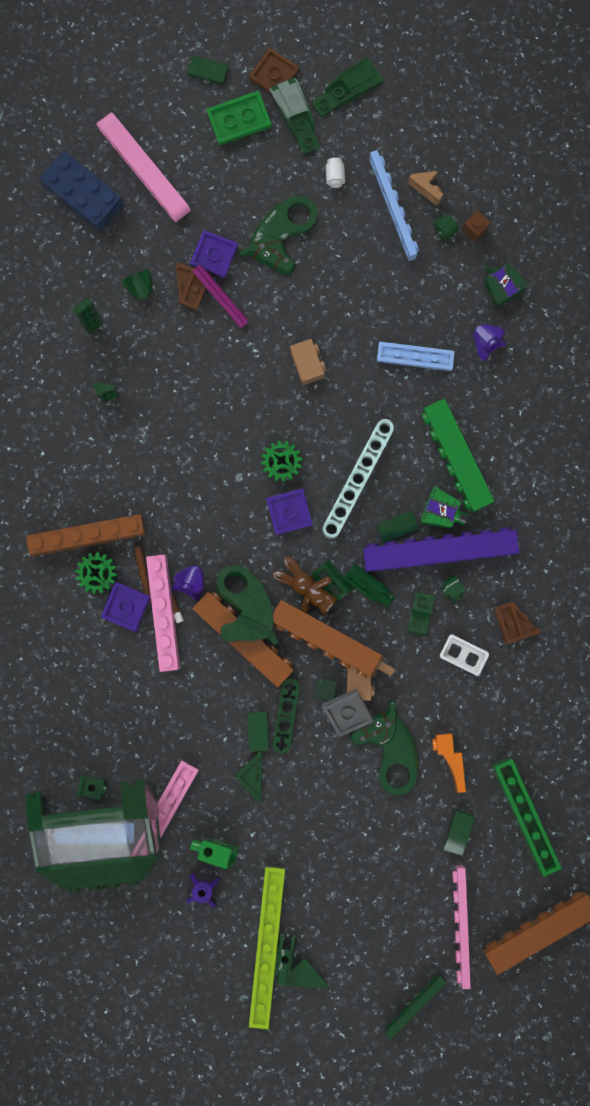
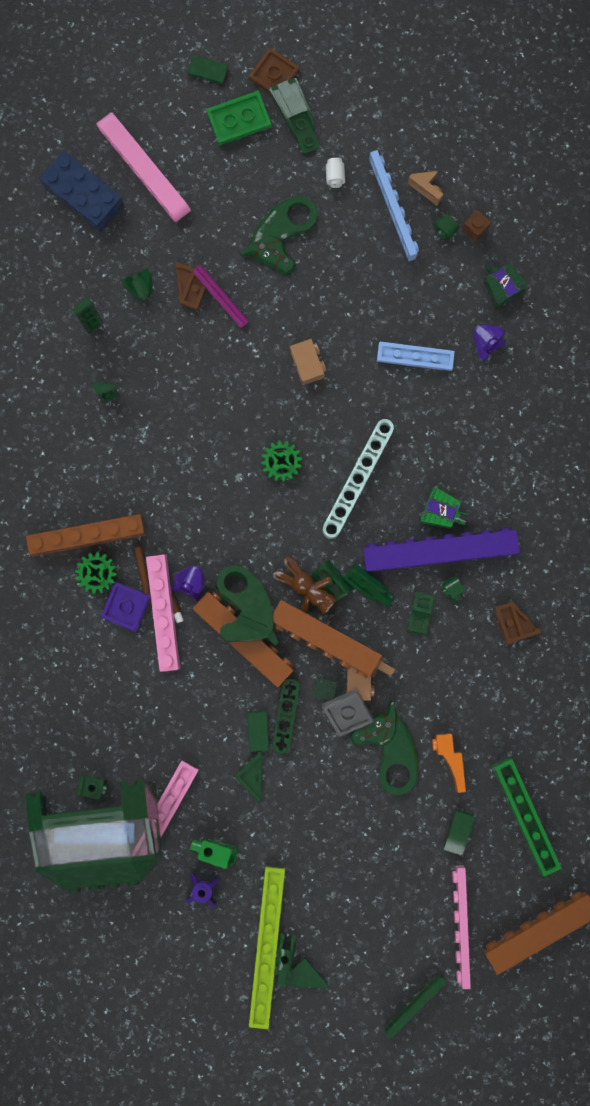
dark purple plate [190,230,239,279] -> none
dark purple plate [266,488,313,535] -> none
dark green piece [311,58,384,117] -> none
dark green slope [376,510,419,544] -> none
green brick [421,398,495,513] -> none
white piece [440,635,489,676] -> none

